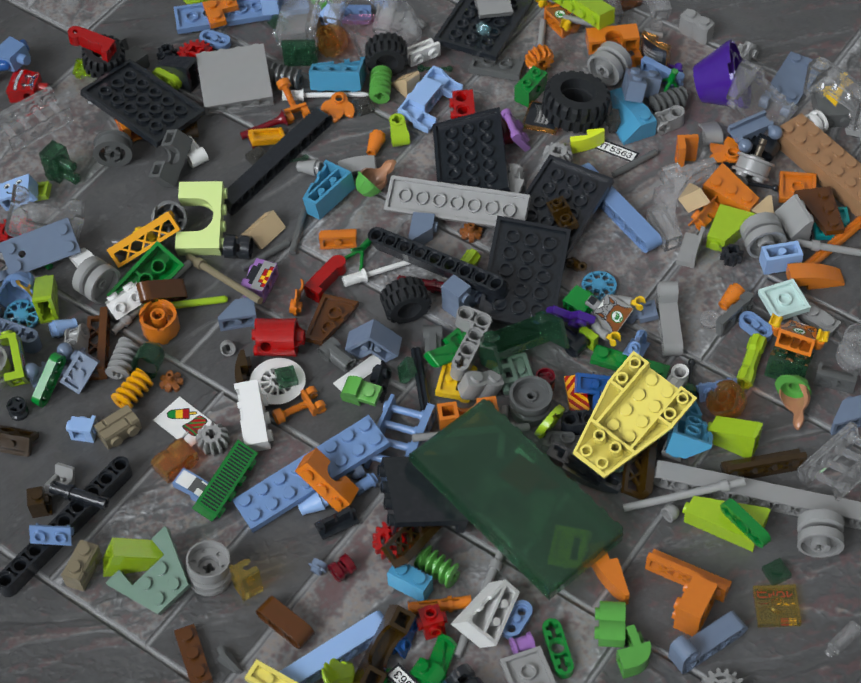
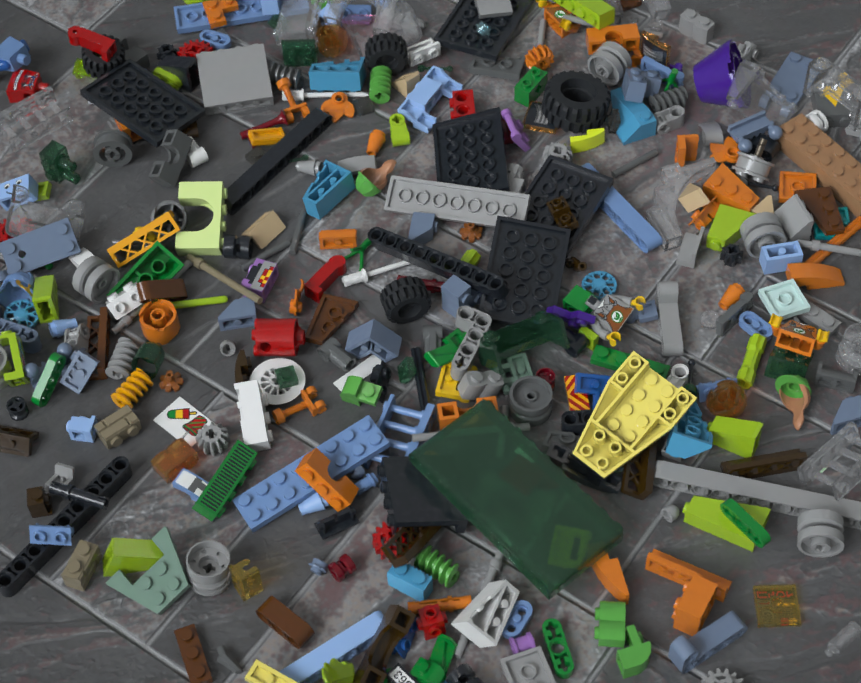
lime tile [534,404,565,439] -> none
sticker [595,140,639,162] -> none
medium blue hinge [623,330,650,357] -> none
light grey bar [623,477,746,512] -> none
clear green plate [761,558,792,587] -> none

